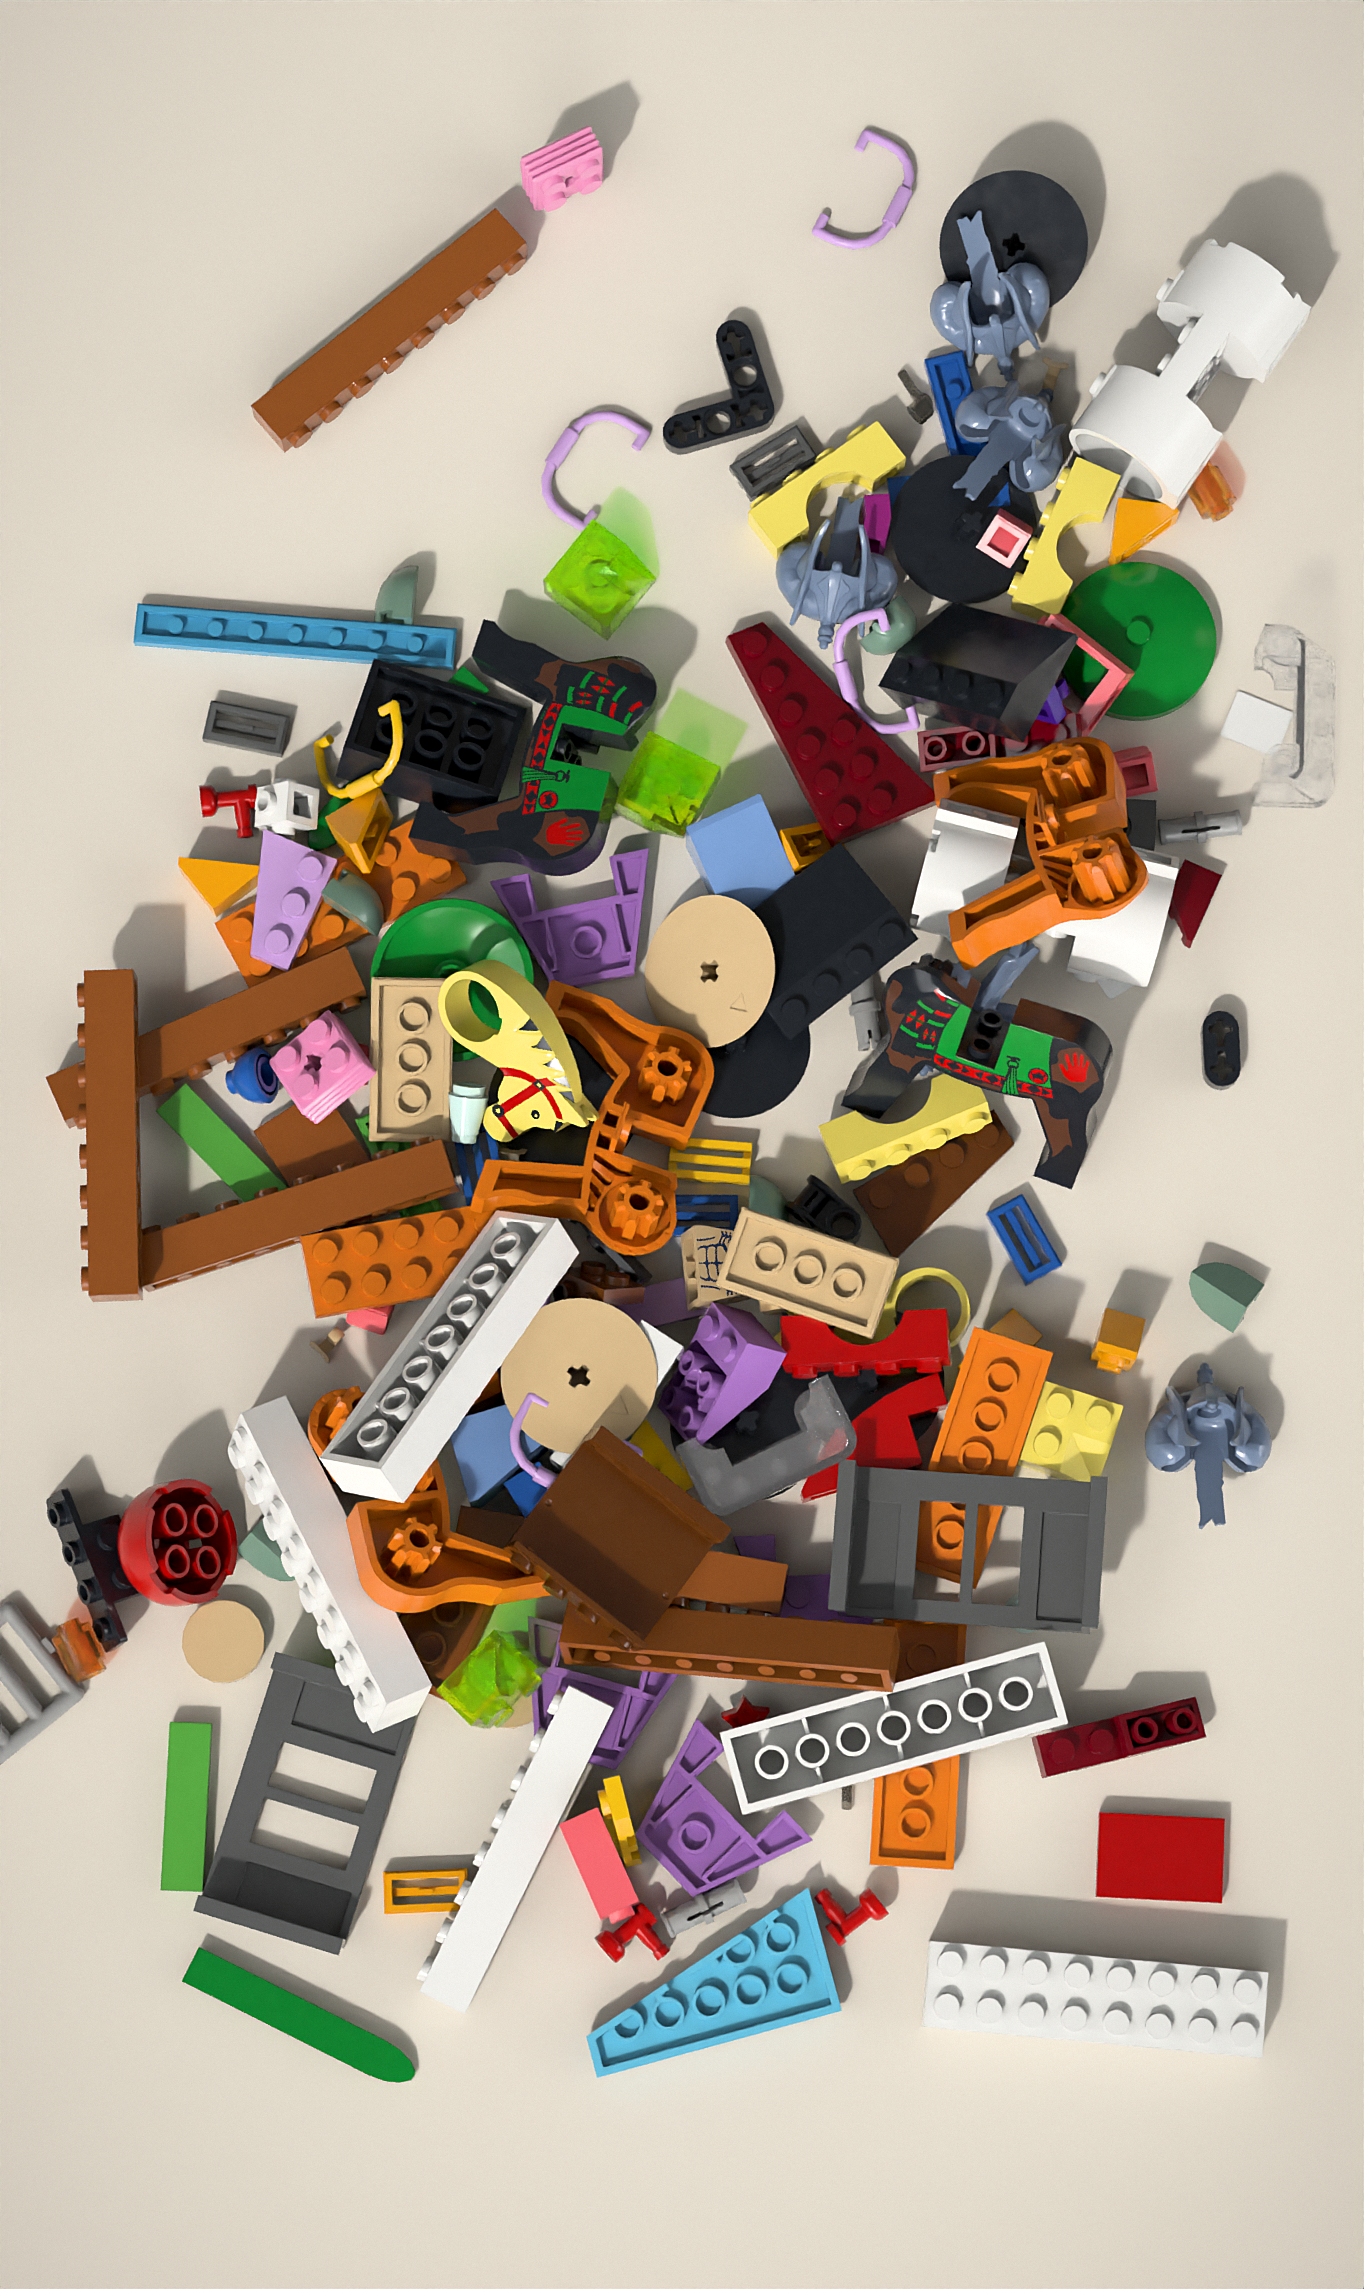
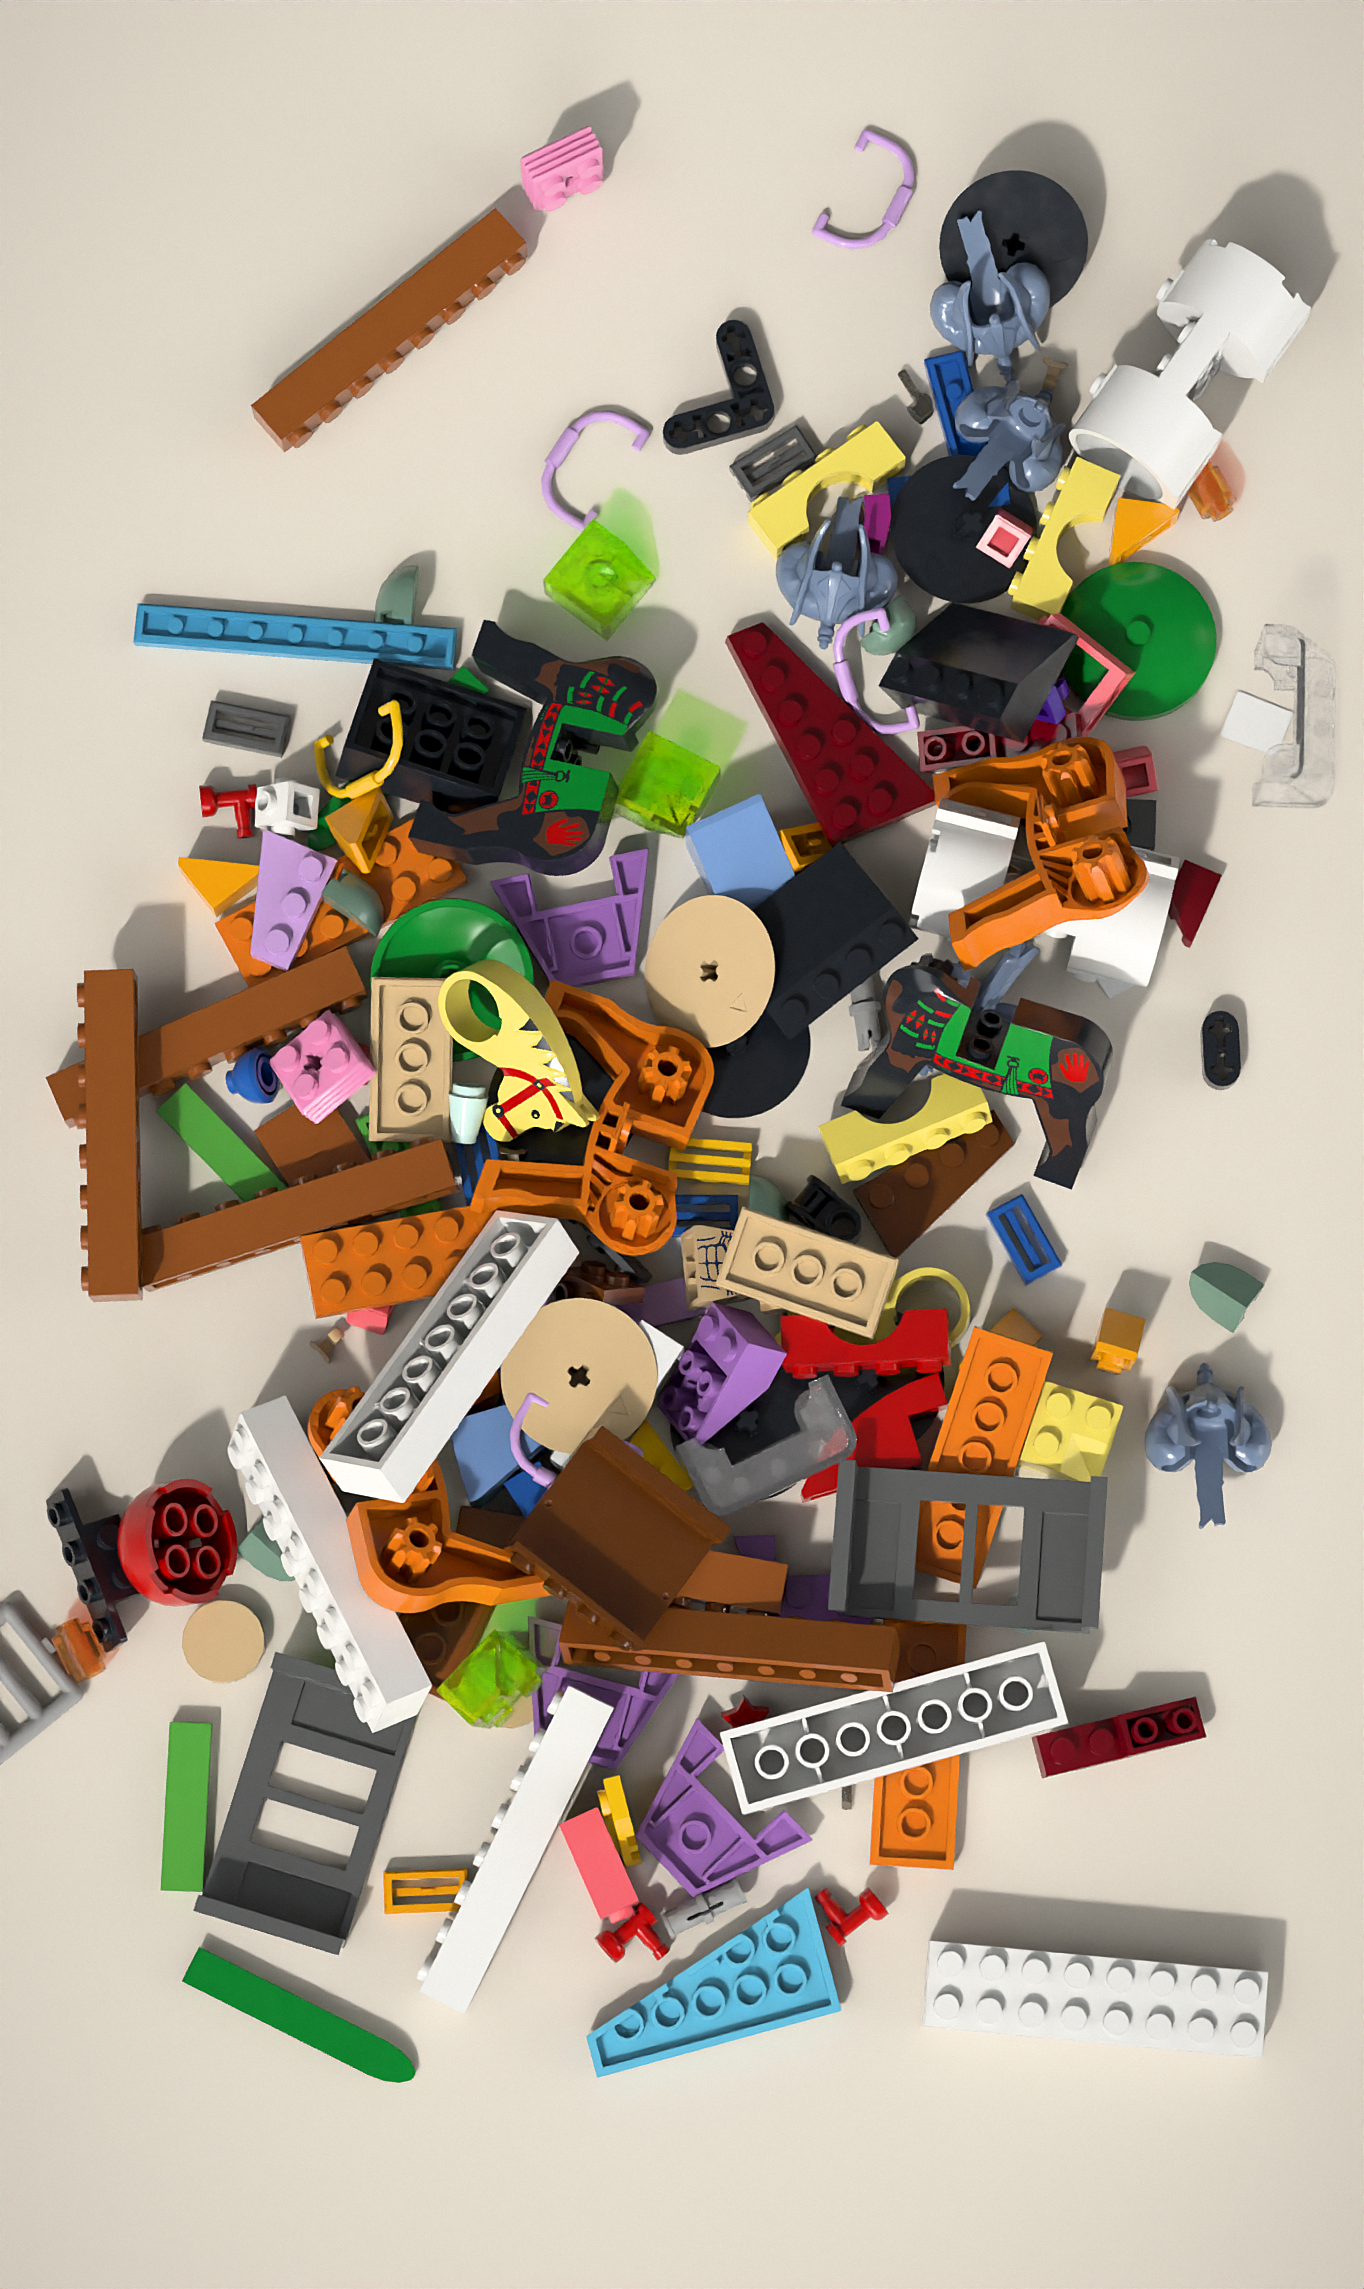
red tile [1095,1812,1225,1904] -> none
light grey pin [1158,809,1242,845] -> none

